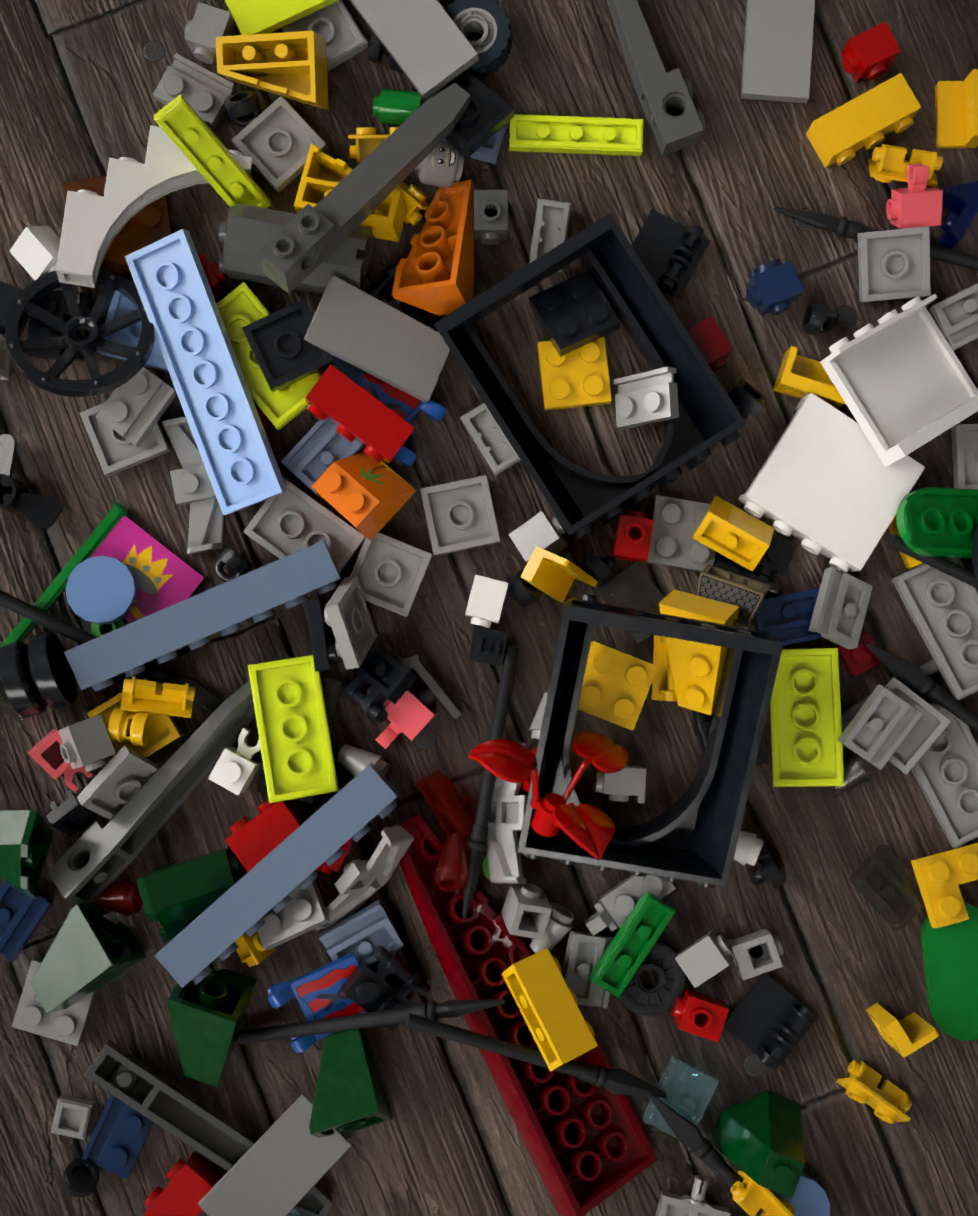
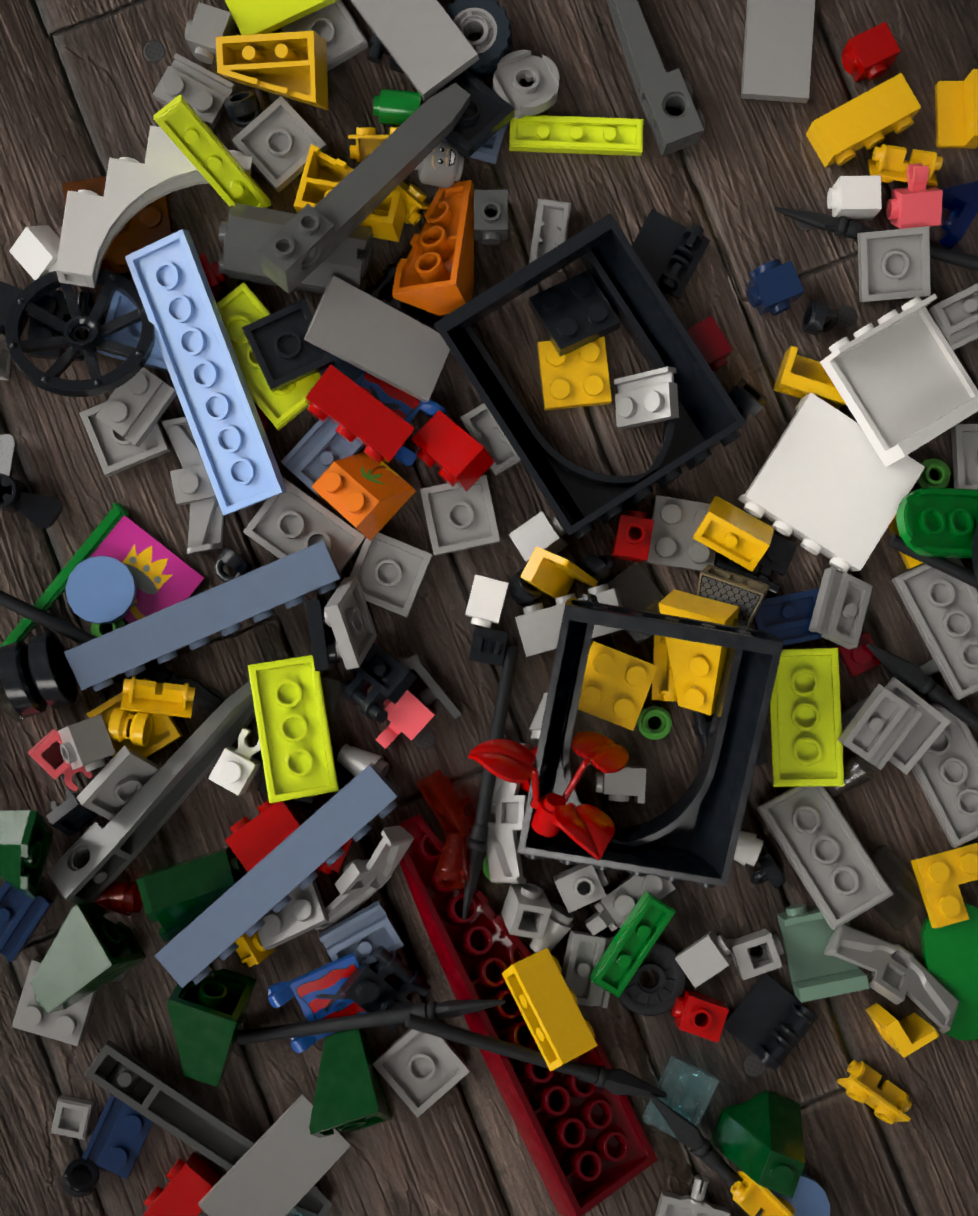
none -> light grey plate [372,1029,470,1118]
none -> red brick [411,410,494,492]
none -> light grey plate [492,50,560,119]
none -> light grey brick [515,584,623,657]
none -> light grey brick [553,863,608,913]
none -> bright green plate [637,706,672,740]
none -> light grey tile [757,787,894,930]
none -> sand green panel [777,904,870,1003]
none -> light grey plate [824,924,959,1034]
none -> white brick [827,175,882,220]
none -> bright green plate [916,458,950,488]

